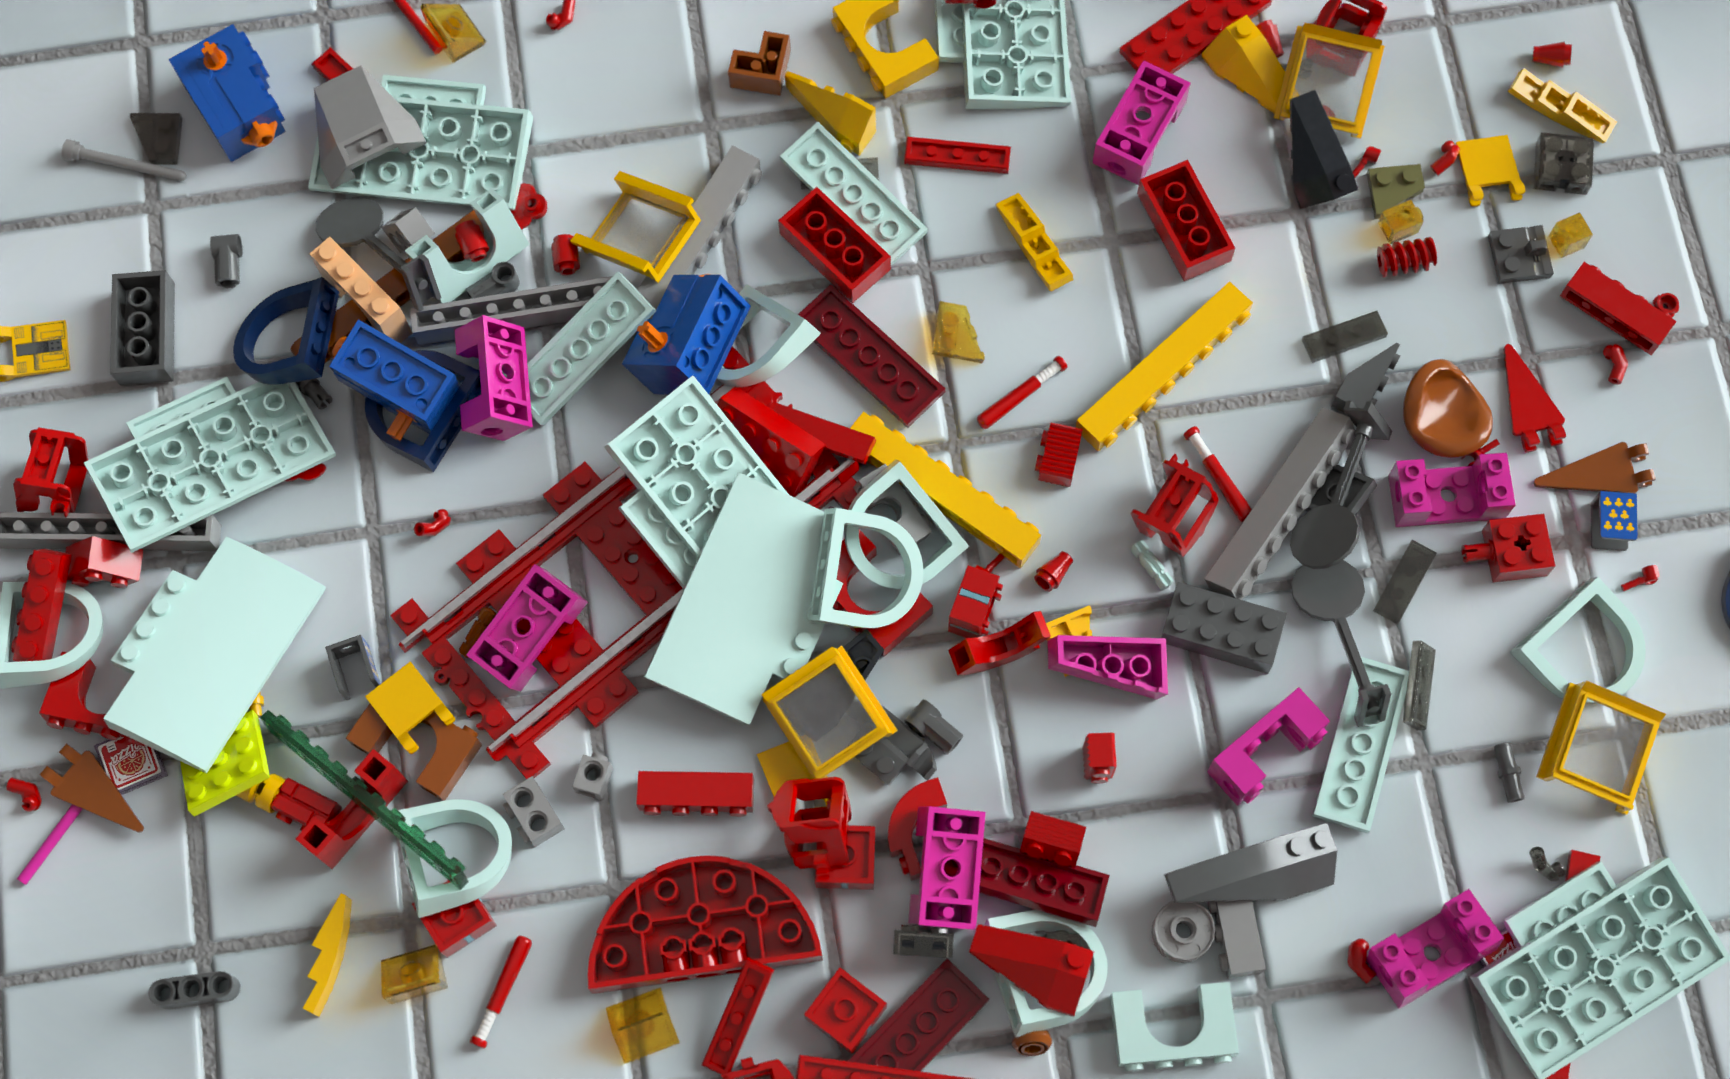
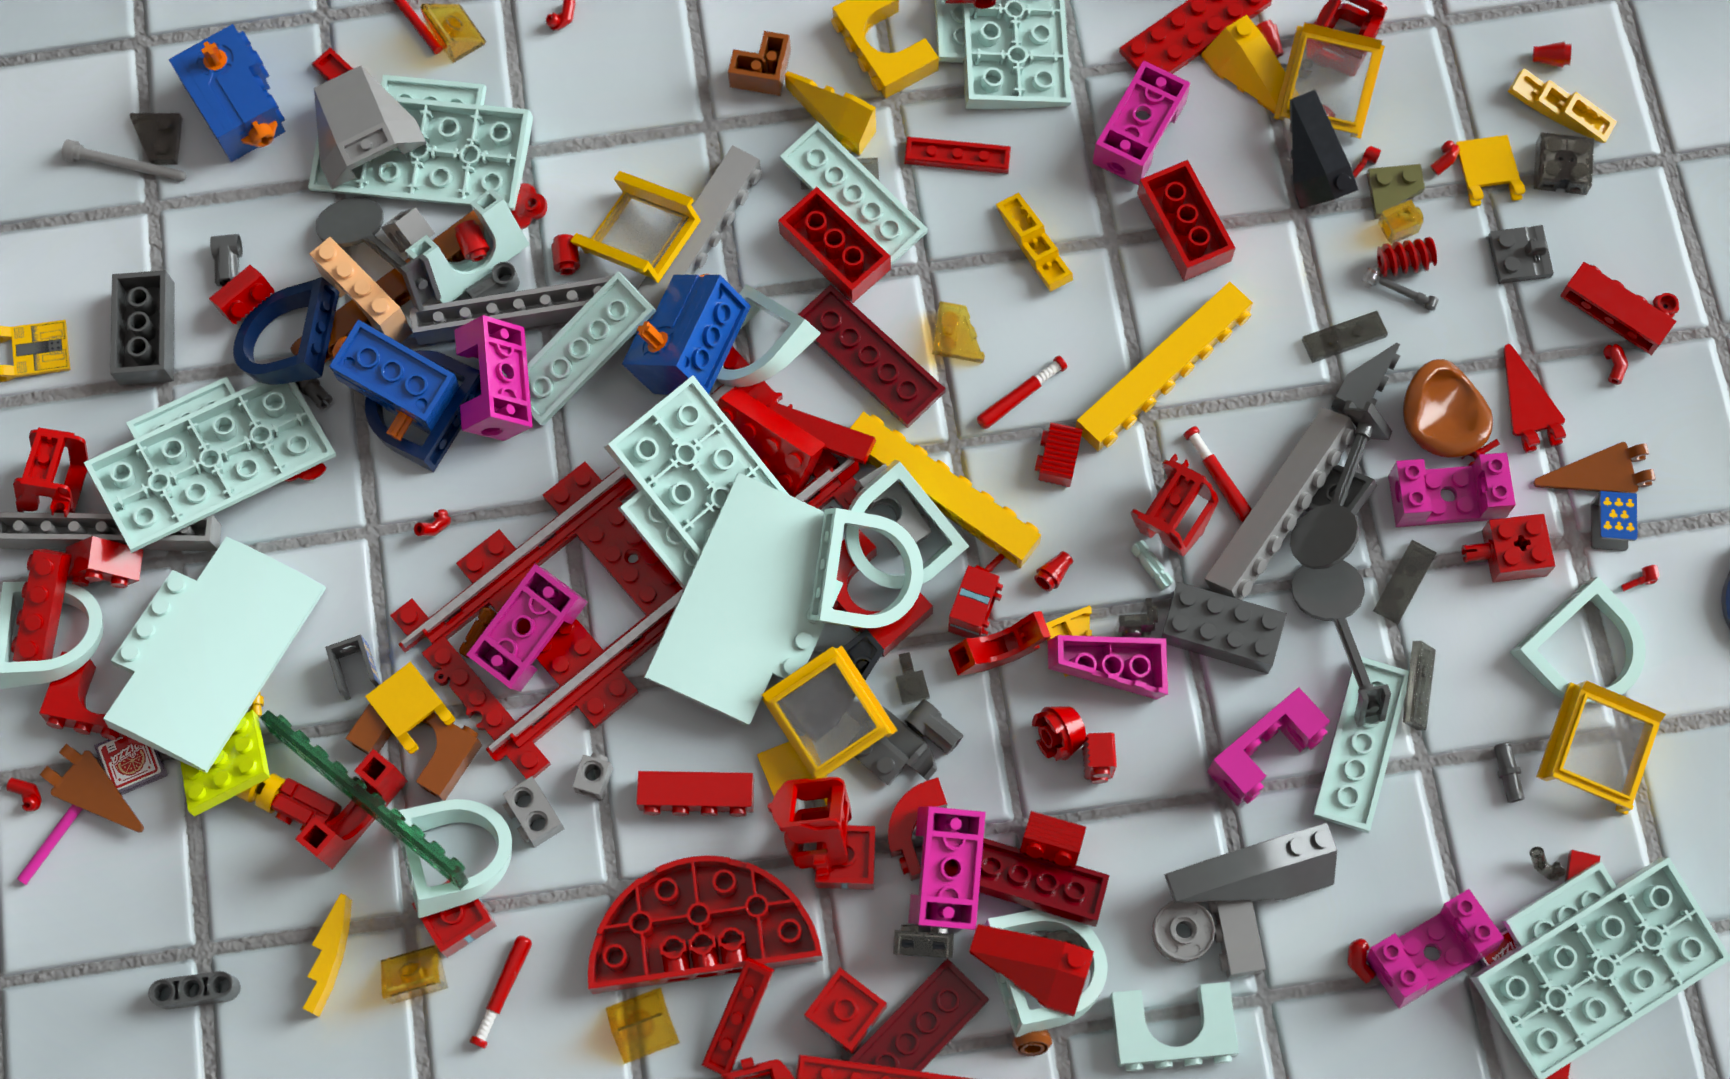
clear yellow brick [1549,212,1593,258] -> none
none -> red brick [209,265,275,325]
none -> clear smoke plate [895,652,930,706]
none -> red cone [1032,706,1086,761]
none -> clear smoke bracket [1114,598,1158,638]
none -> dark grey piece [1362,265,1439,311]

